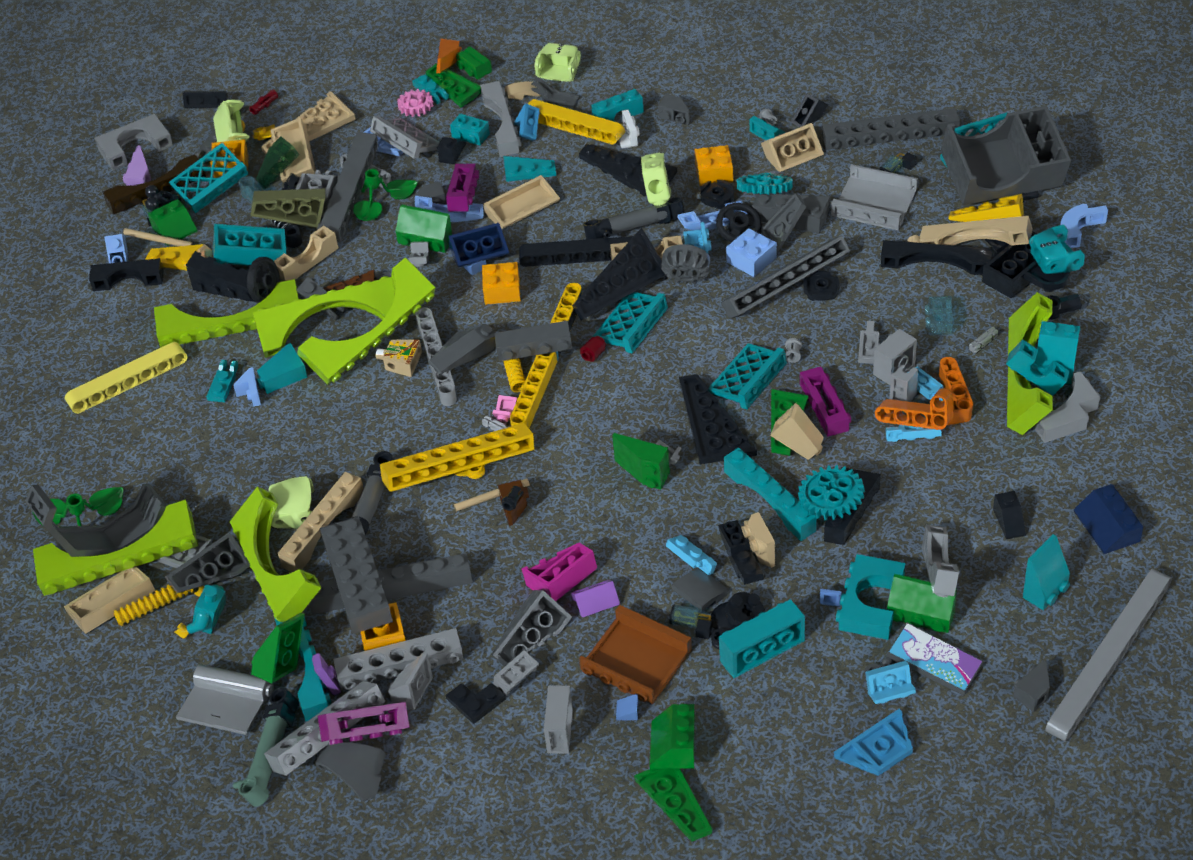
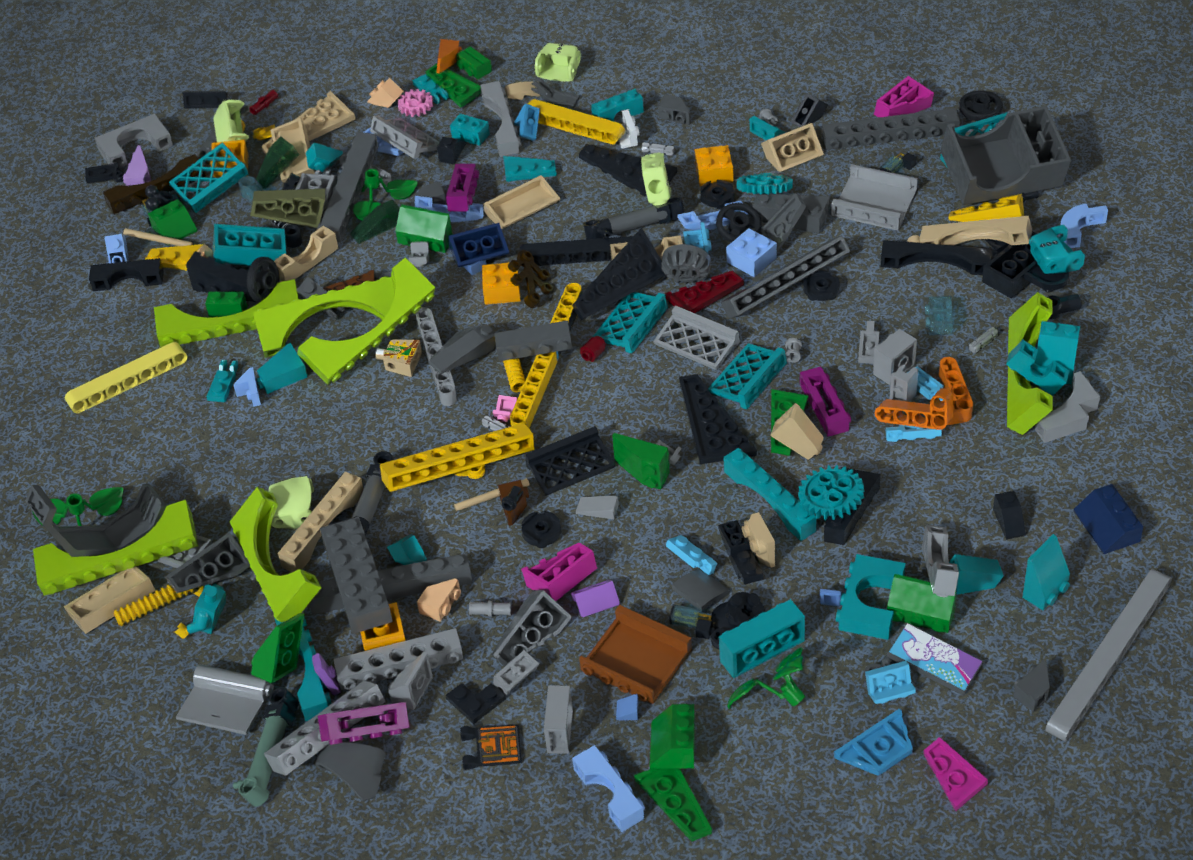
none -> black hinge [85,163,126,184]
none -> green brick [205,292,248,318]
none -> teal slope [306,143,343,172]
none -> clear green slope [350,199,400,244]
none -> light nougat slope [367,78,404,108]
none -> teal slope [387,534,427,565]
none -> light nougat slope [417,579,461,622]
none -> flag [460,725,522,770]
none -> light grey pin [469,600,511,617]
none -> dark brown plant [508,250,553,308]
none -> black plate [521,511,562,548]
none -> black fence [525,426,616,496]
none -> light blue arch [572,745,645,832]
none -> light grey slope [576,496,619,520]
none -> light grey axle [642,142,674,156]
none -> light grey fence [653,305,740,370]
none -> dark red wing [665,270,744,313]
none -> green plant [727,647,805,710]
none -> dark pink wedge [874,76,934,118]
none -> dark pink wing [923,737,988,811]
none -> teal slope [949,554,1004,595]
none -> black wheel [959,90,1003,121]

